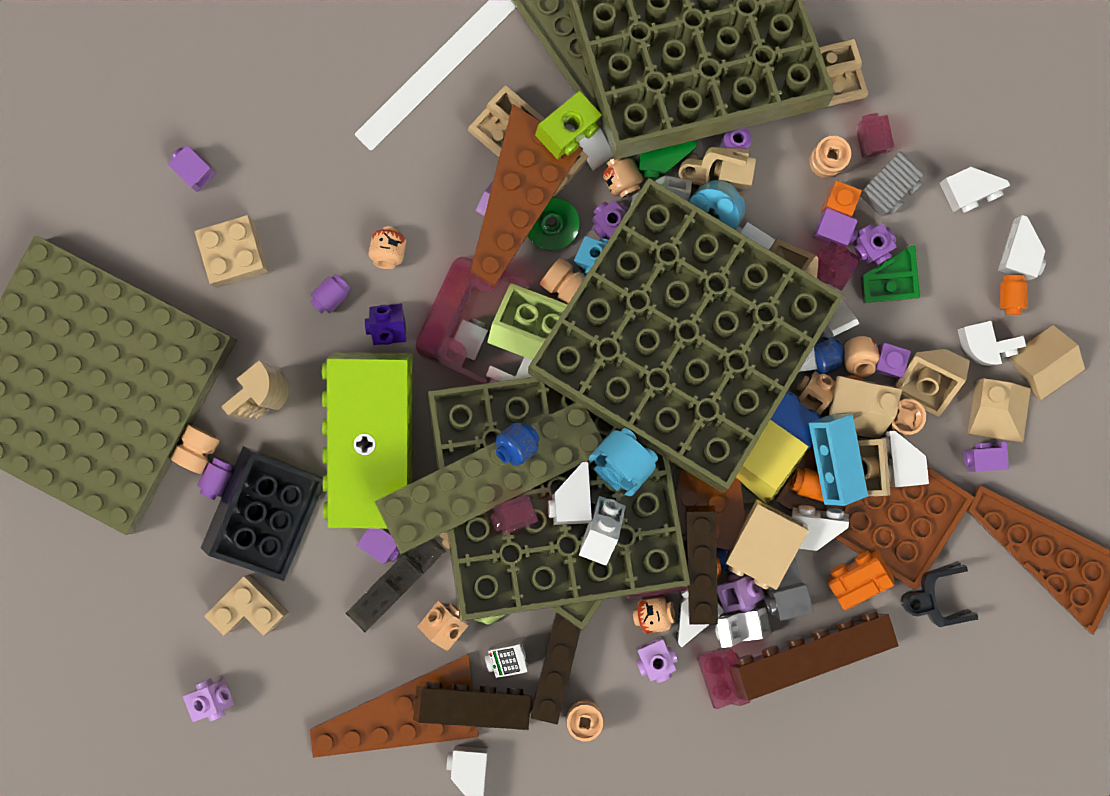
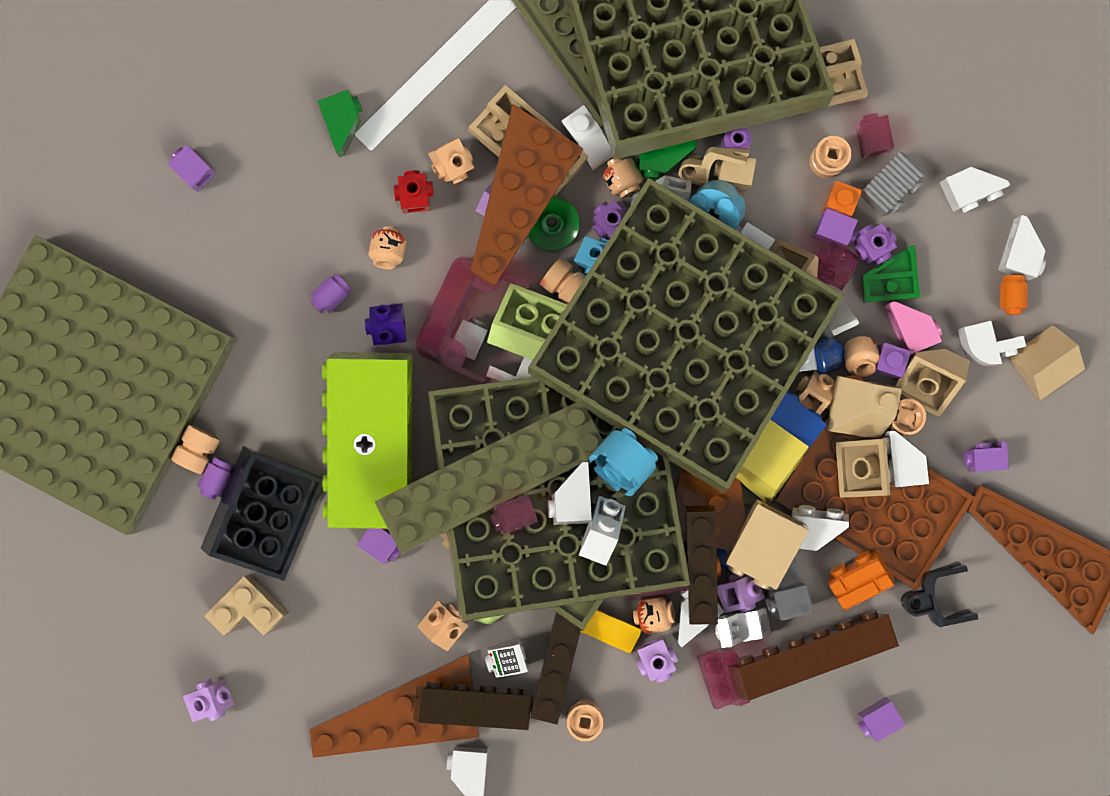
tan brick [194,215,269,288] -> none
tan brick [221,360,289,420] -> none
clear smoke slope [345,539,446,633] -> none
blue head [496,422,539,466] -> none
lime brick [535,91,602,160] -> none
orange brick [791,468,824,502] -> none
medium azure brick [809,414,868,506] -> none
tan slope [968,378,1031,443] -> none
none -> green slope [318,90,363,157]
none -> red brick [394,170,434,214]
none -> light nougat brick [428,138,474,184]
none -> yellow slope [580,609,642,654]
none -> medium lavender brick [857,697,906,742]
none -> bright pink slope [884,301,942,355]

